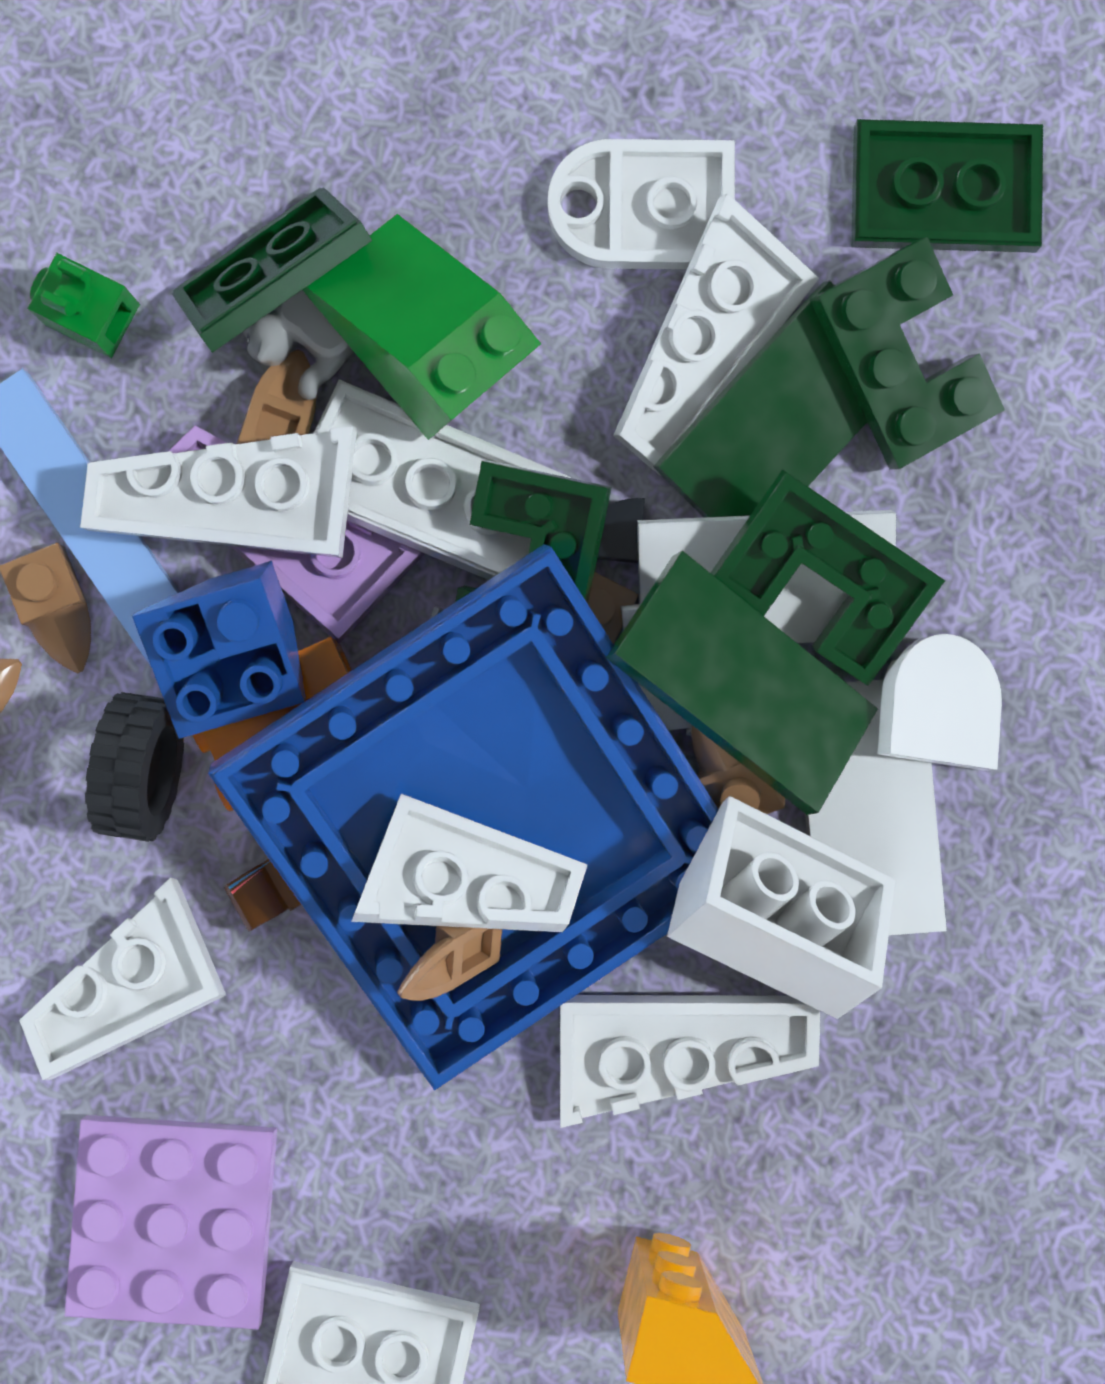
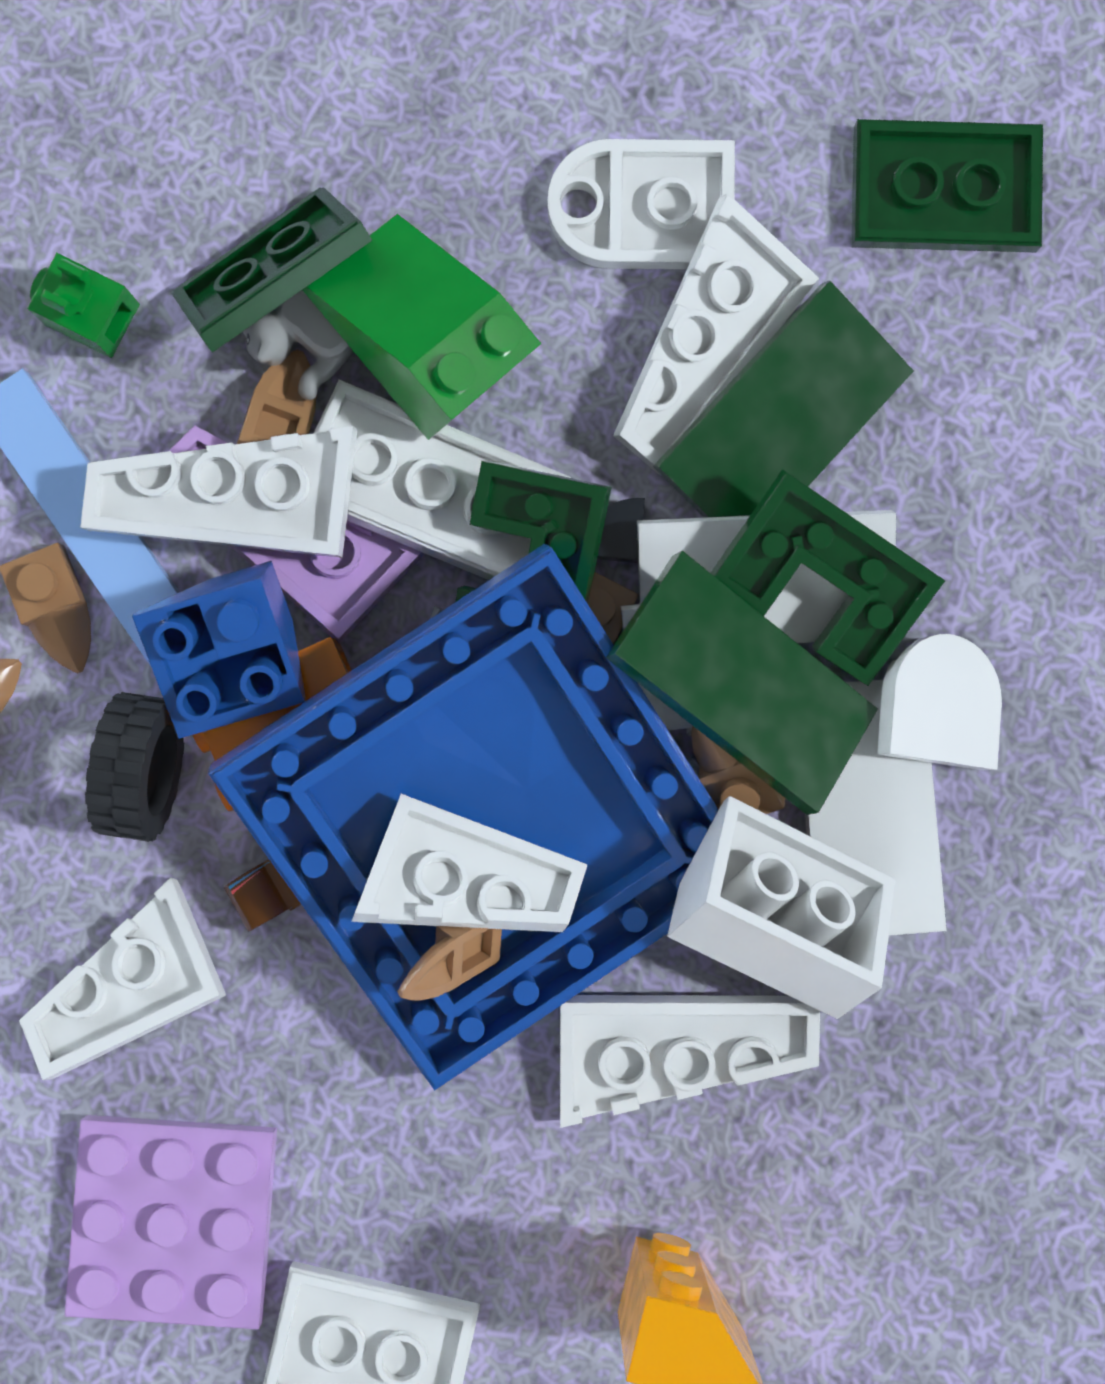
dark green plate [810,237,1005,470] -> none

